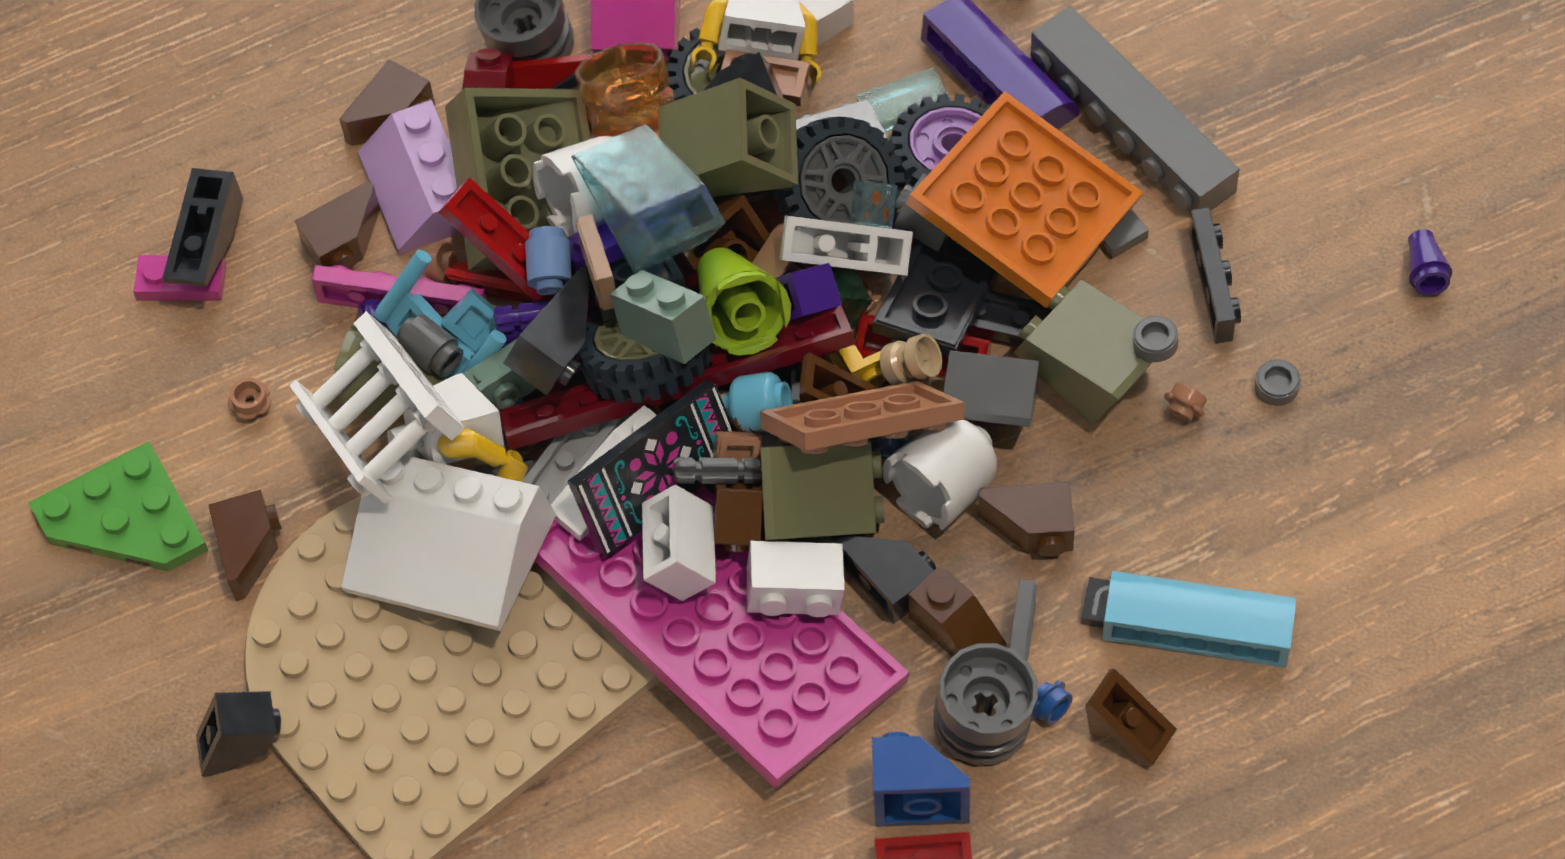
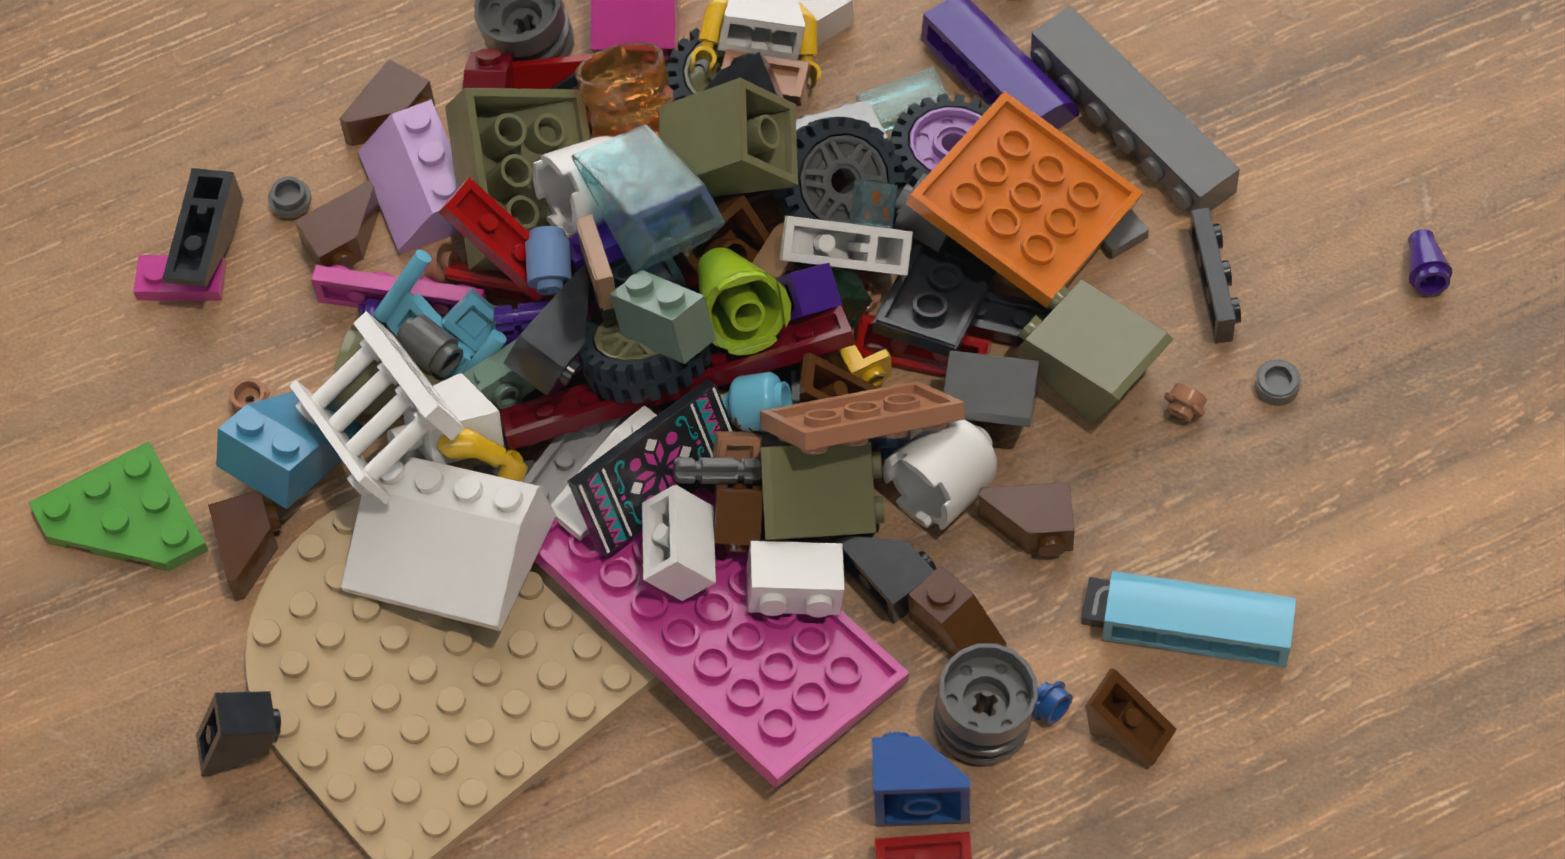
tan wheel [880,334,942,385] -> none
dark grey tile [1009,579,1037,662] -> none
dark grey tile [1133,316,1179,362] -> none
none -> dark azure slope [216,391,363,509]
none -> dark grey plate [268,177,312,218]

